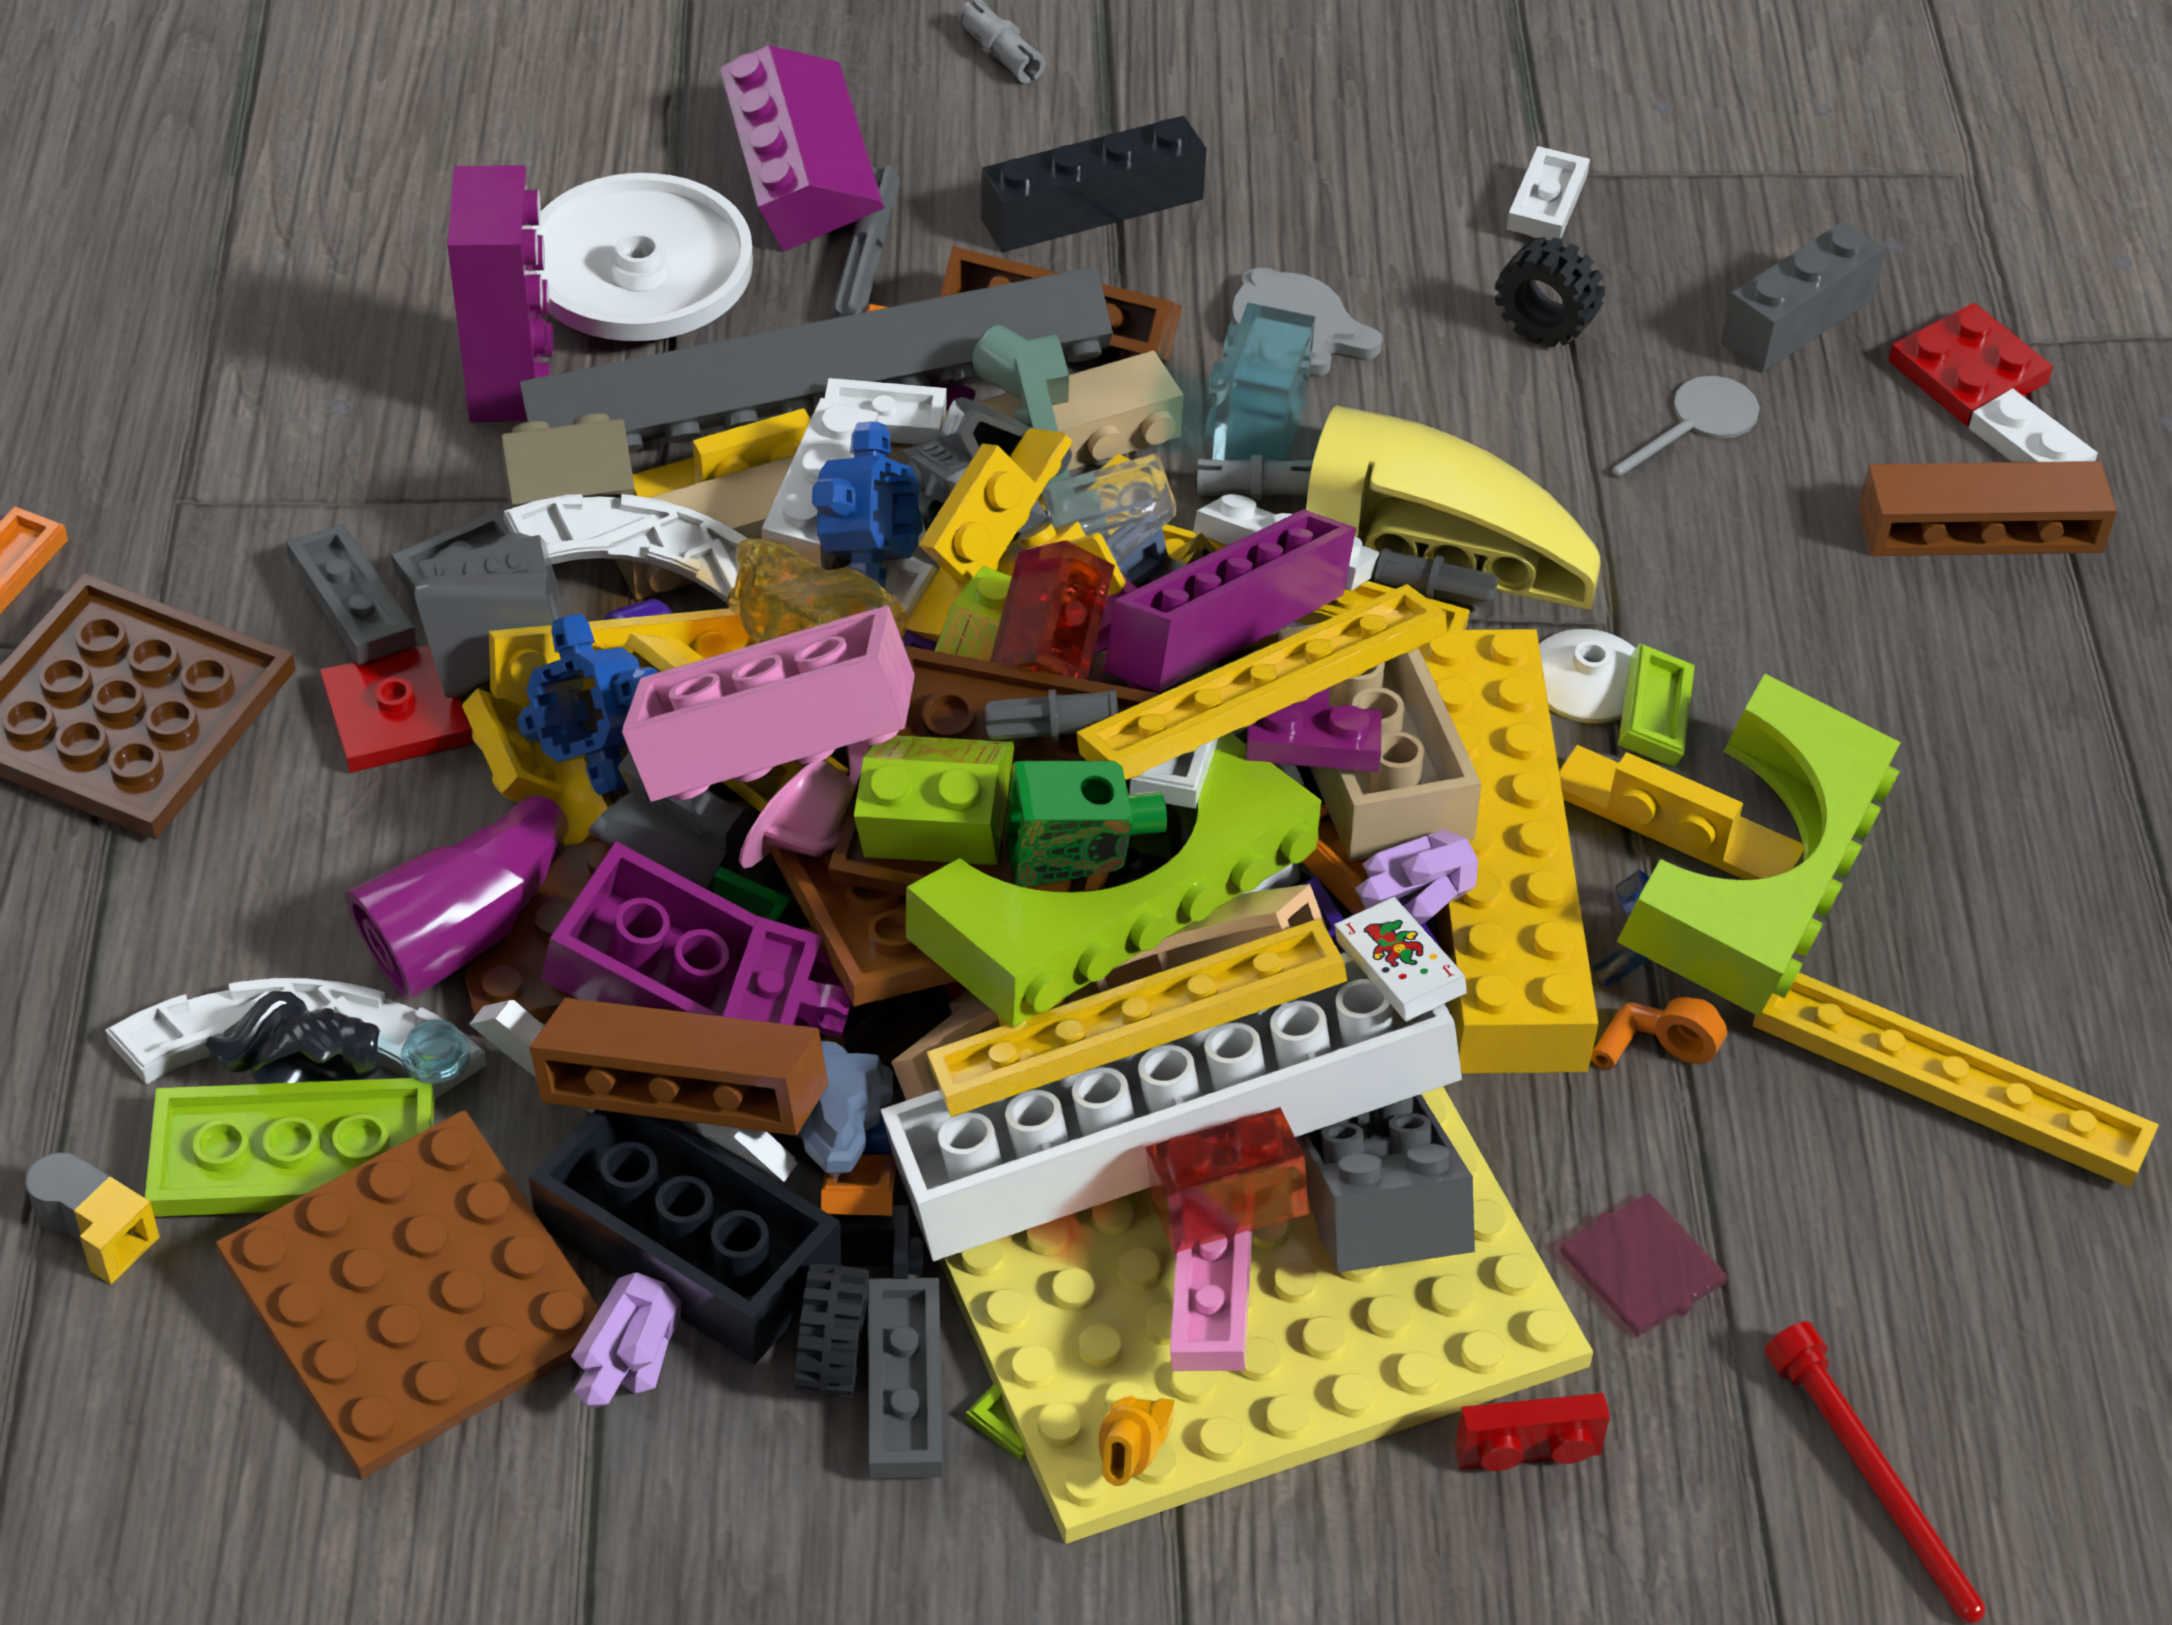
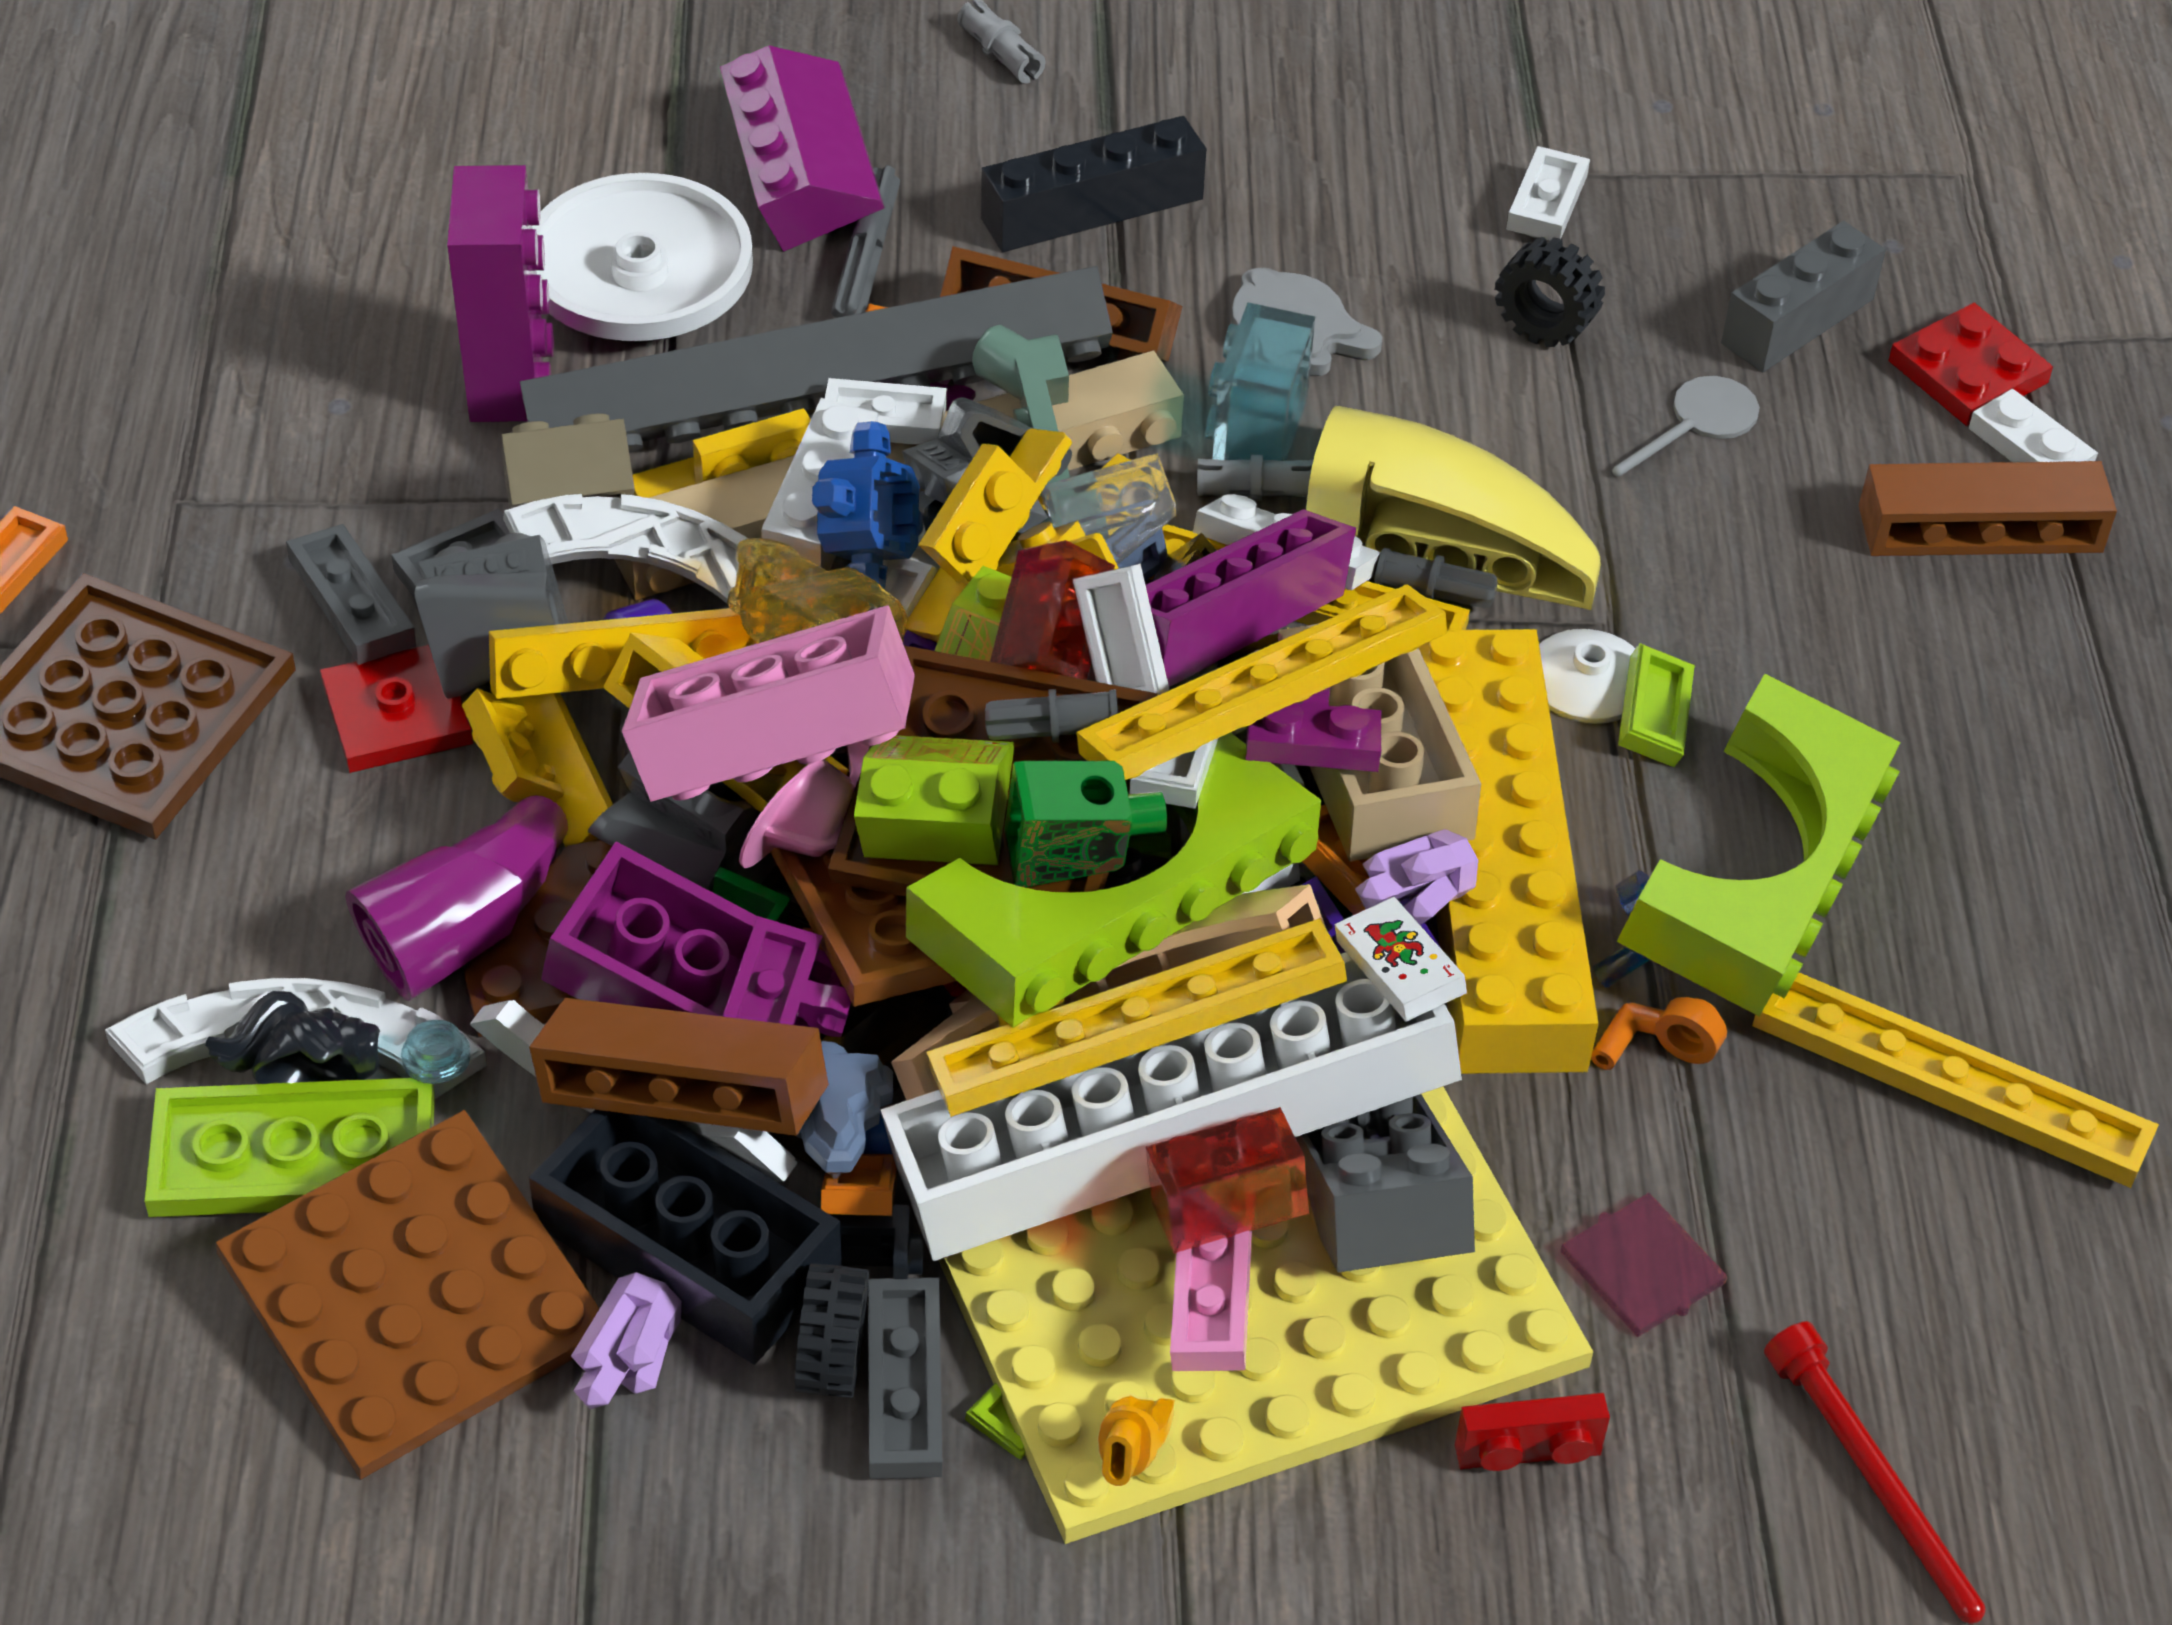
leg [25,1152,160,1285] -> none
blue piece [517,614,659,796] -> none
yellow bracket [1559,745,1804,880] -> none
none -> white tile [1073,564,1169,695]

